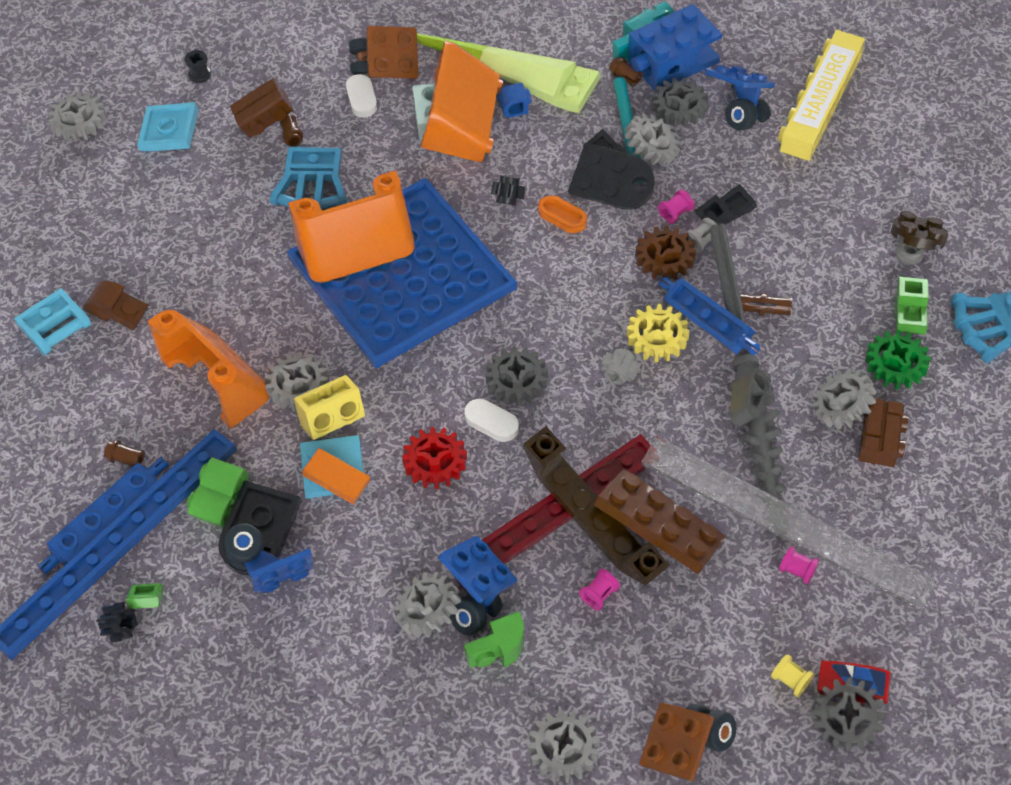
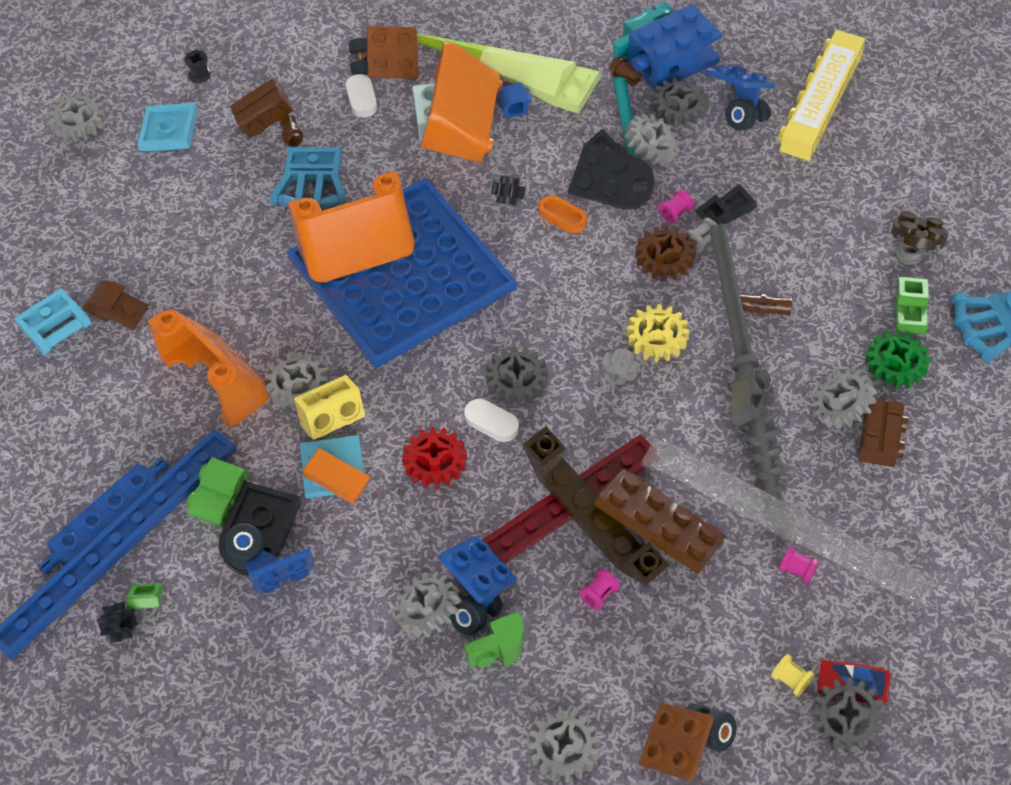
reddish brown pin [104,440,145,466] -> none
blue plate [659,277,760,355] -> none

